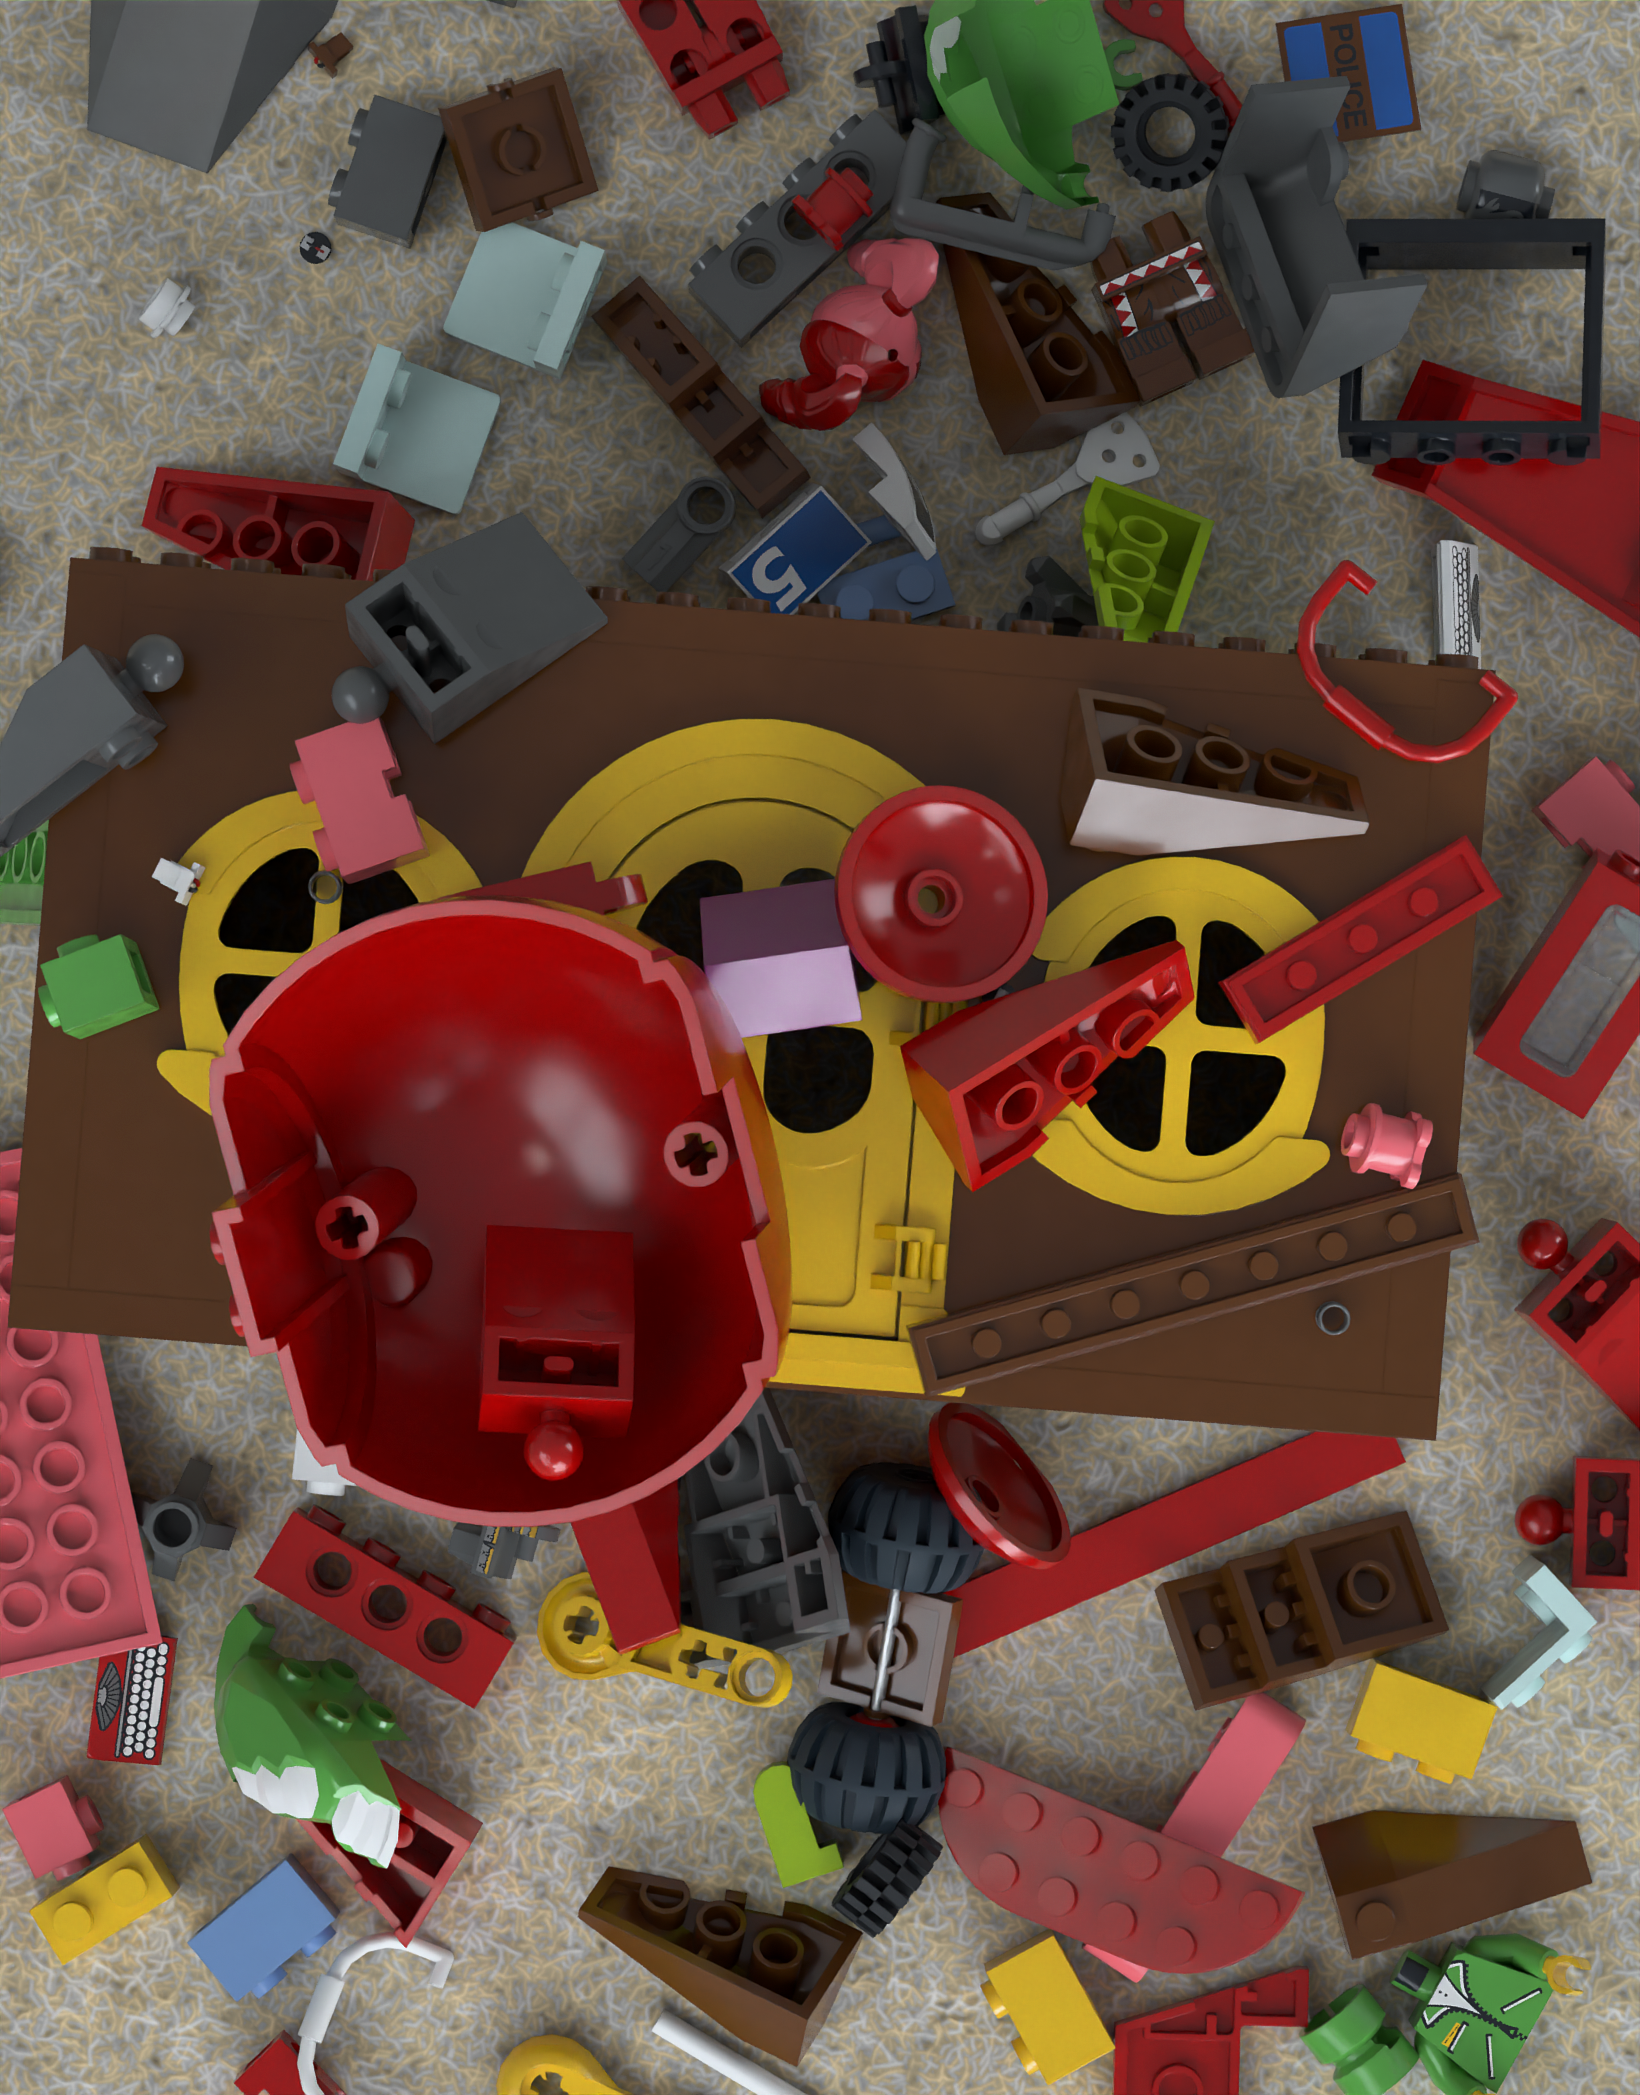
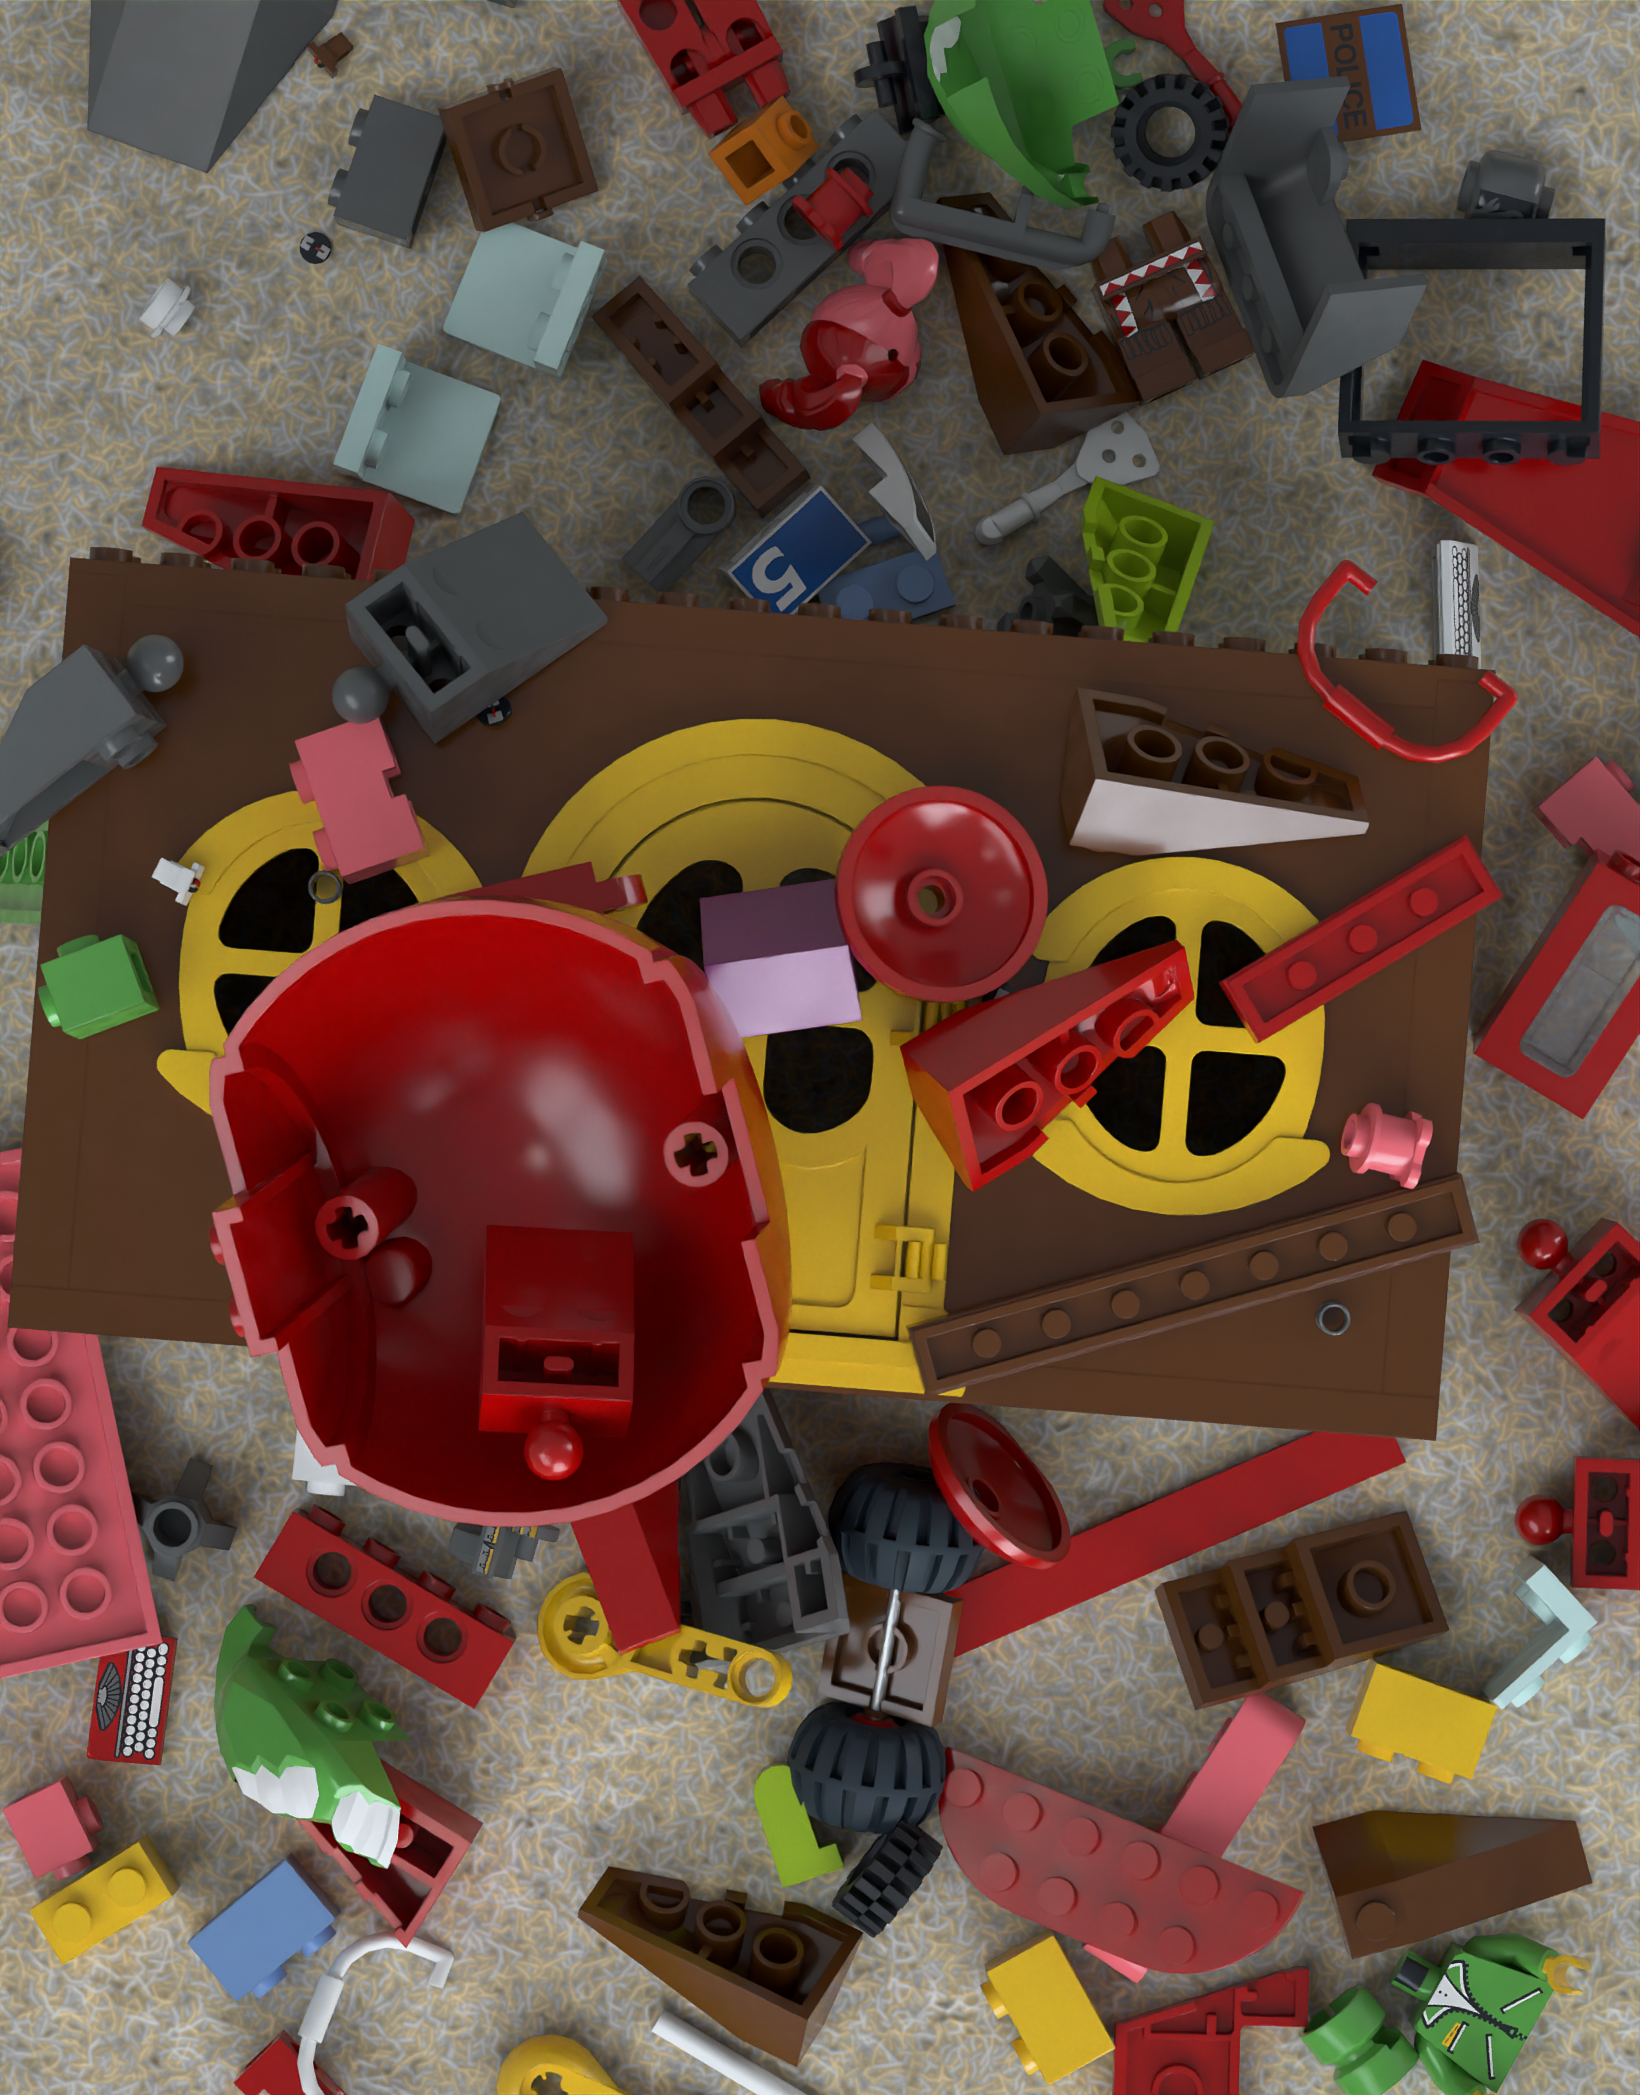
none -> black piece [476,697,512,726]
none -> orange brick [708,95,820,206]

